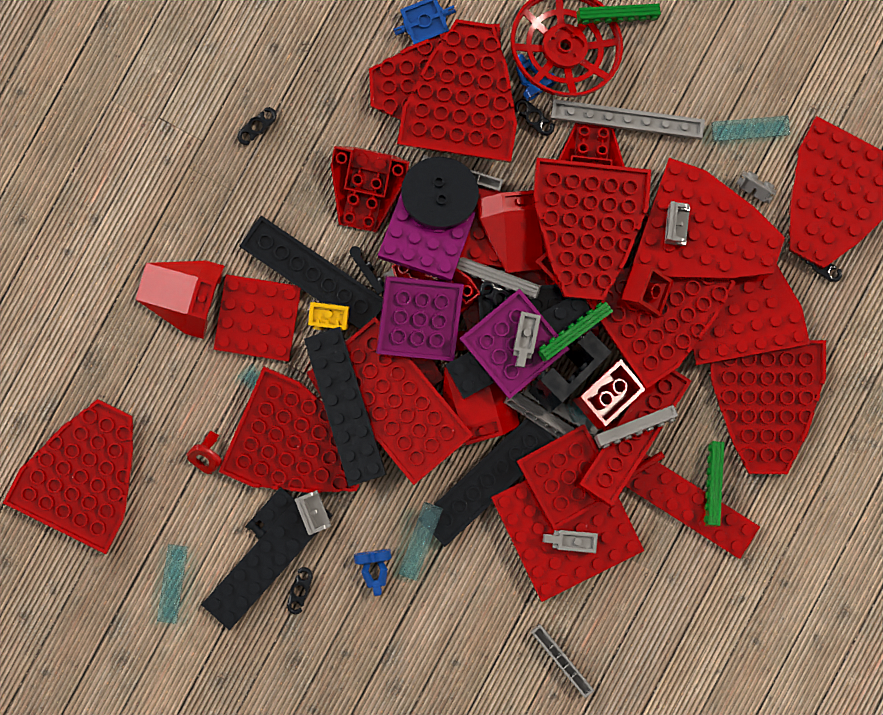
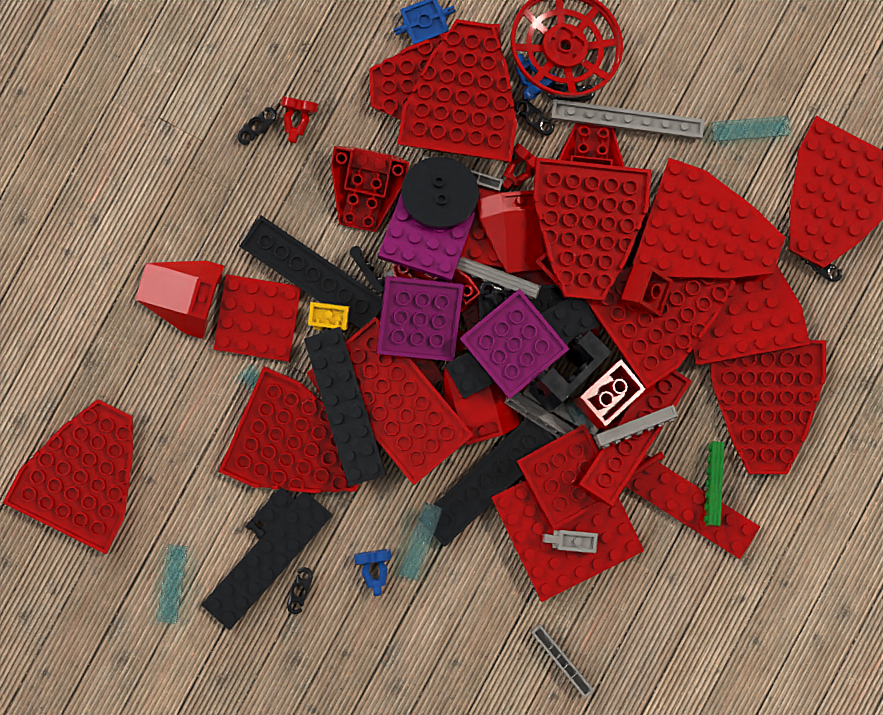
red piece [186,431,222,474] -> none
light grey hinge [295,490,331,535] -> none
light grey hinge [513,311,541,368] -> none
green piece [537,302,613,362] -> none
green piece [576,3,661,25] -> none
light grey hinge [664,201,690,246] -> none
light grey hinge [736,171,776,203] -> none
none -> red piece [281,96,319,143]
none -> red piece [502,143,537,190]
none -> black piece [547,84,595,102]

